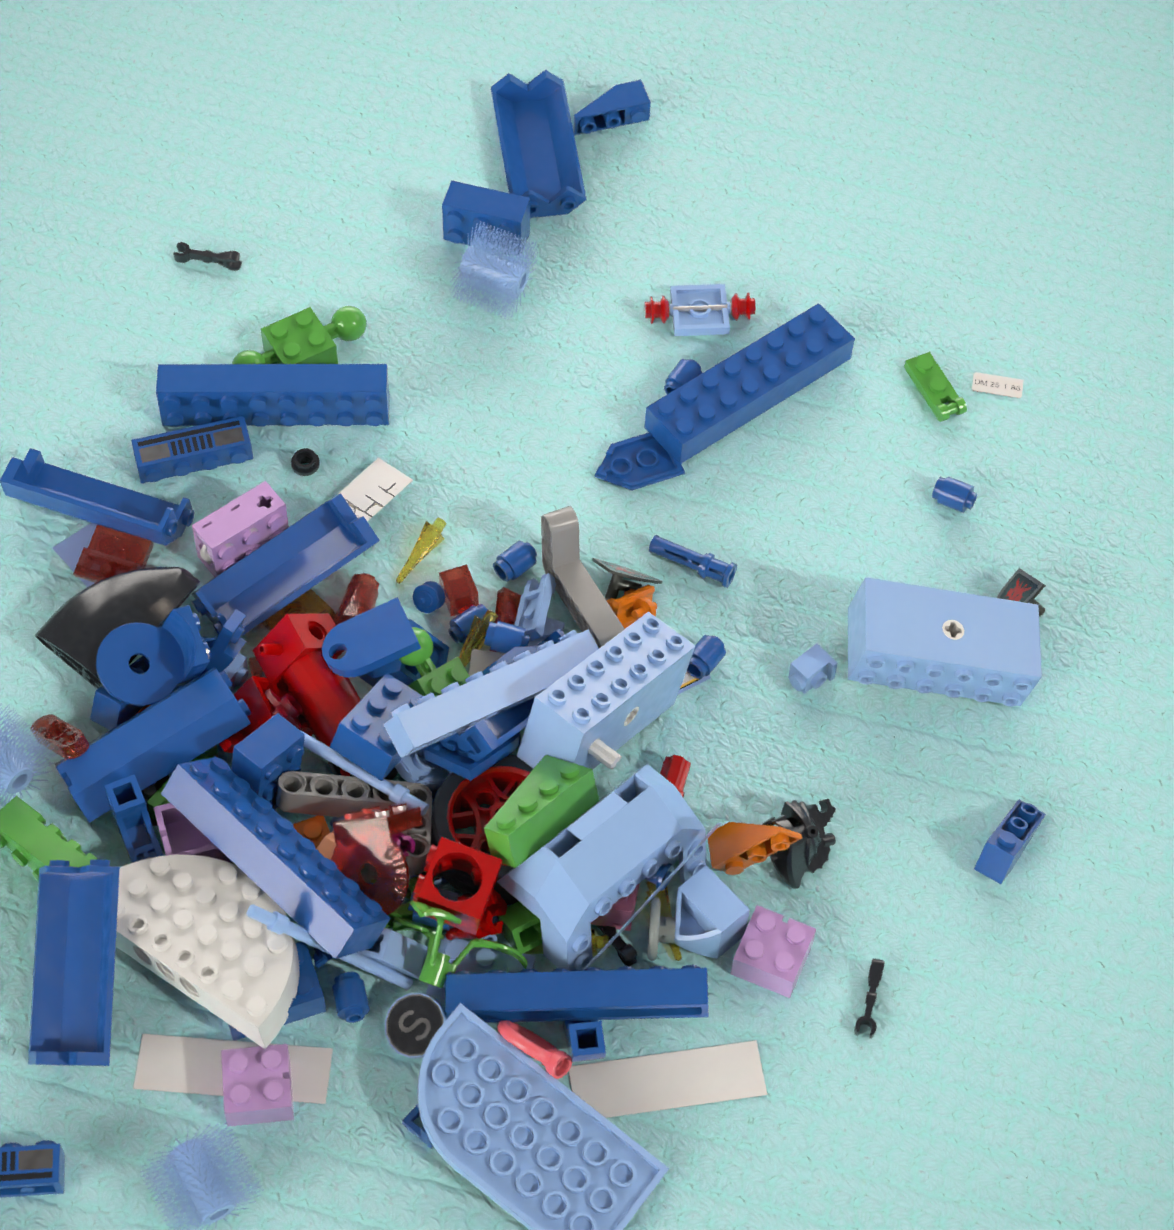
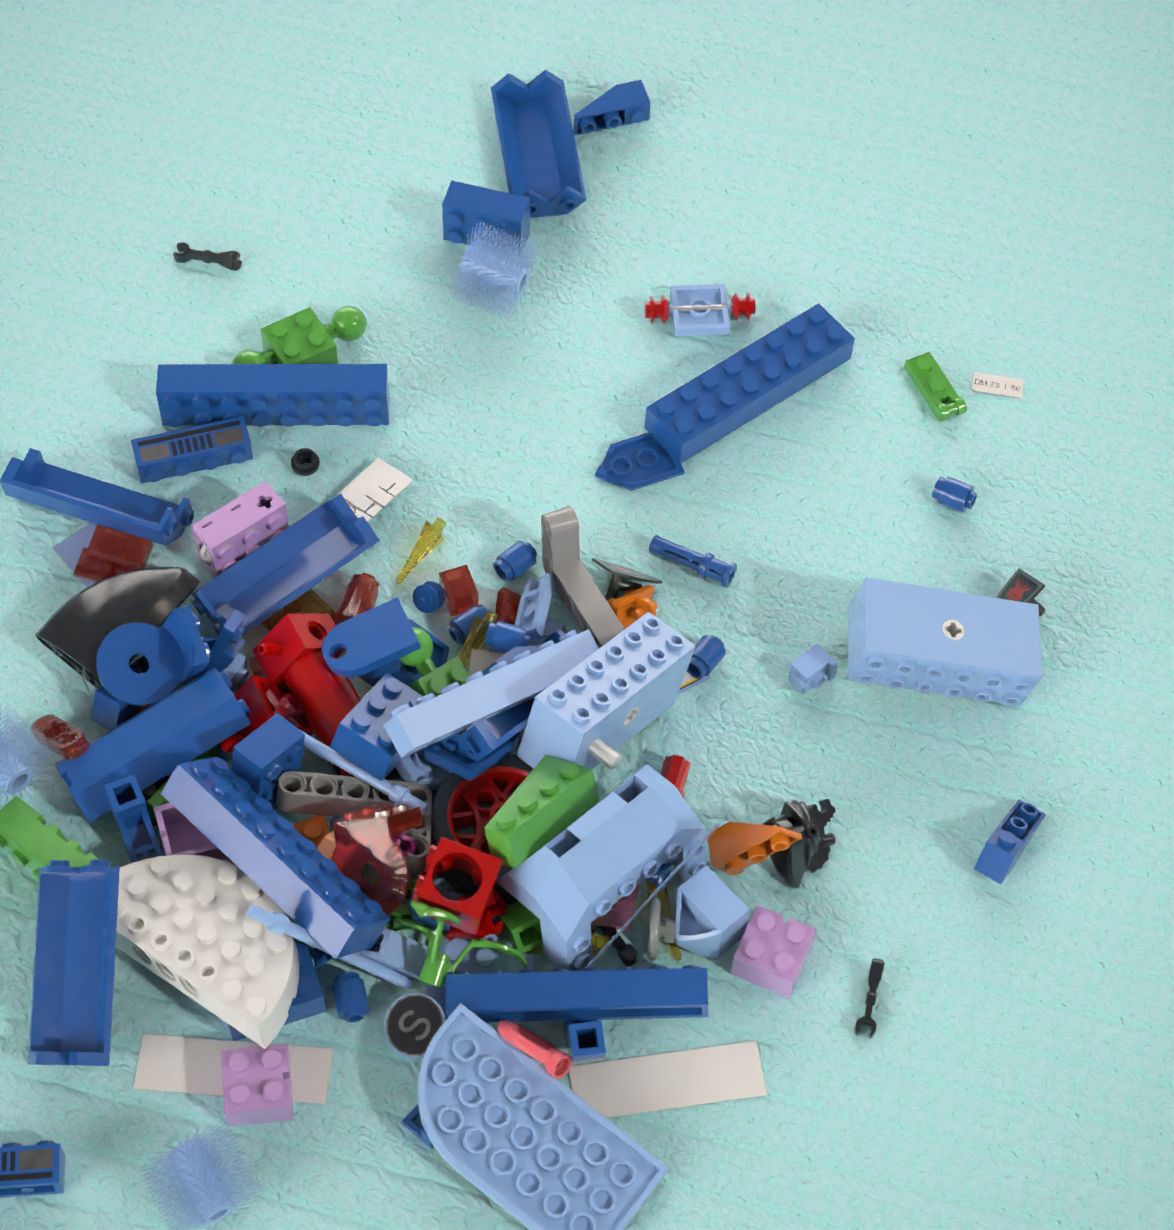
blue brick [664,359,702,394] -> none

